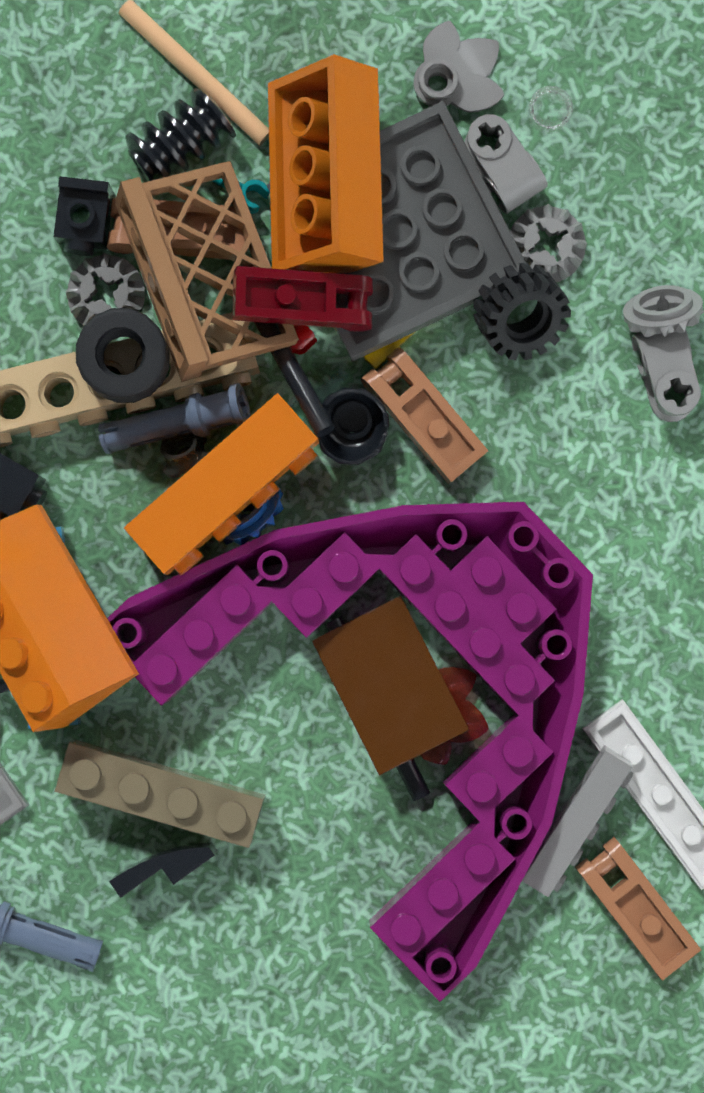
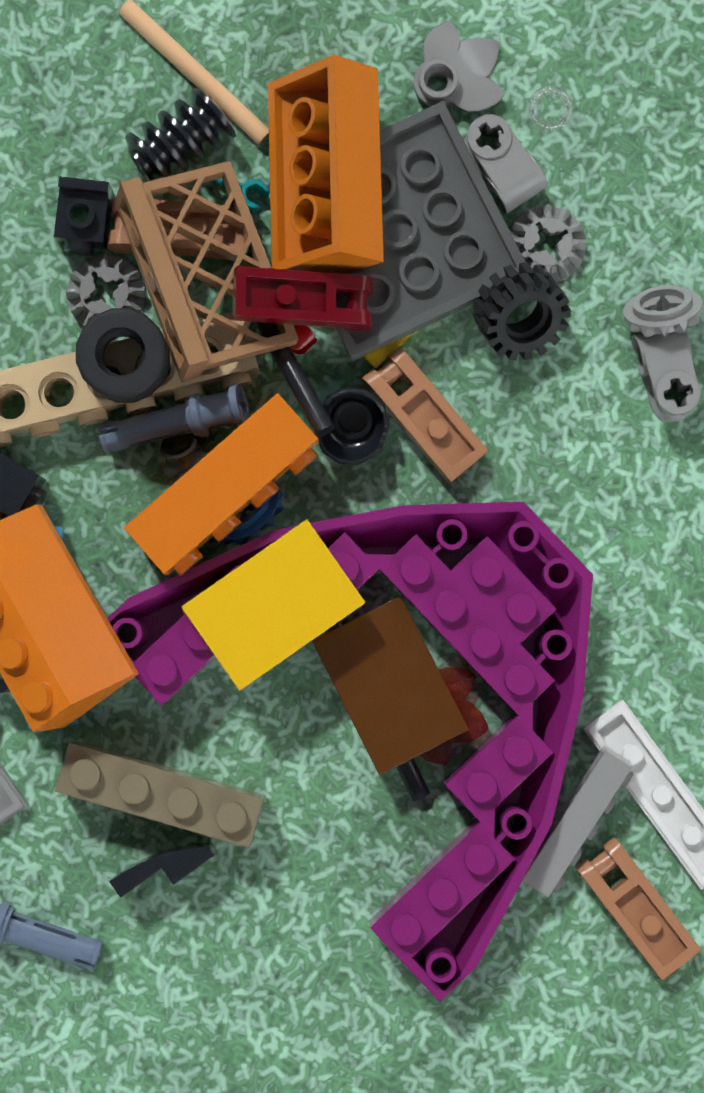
none -> yellow tile [182,519,366,691]

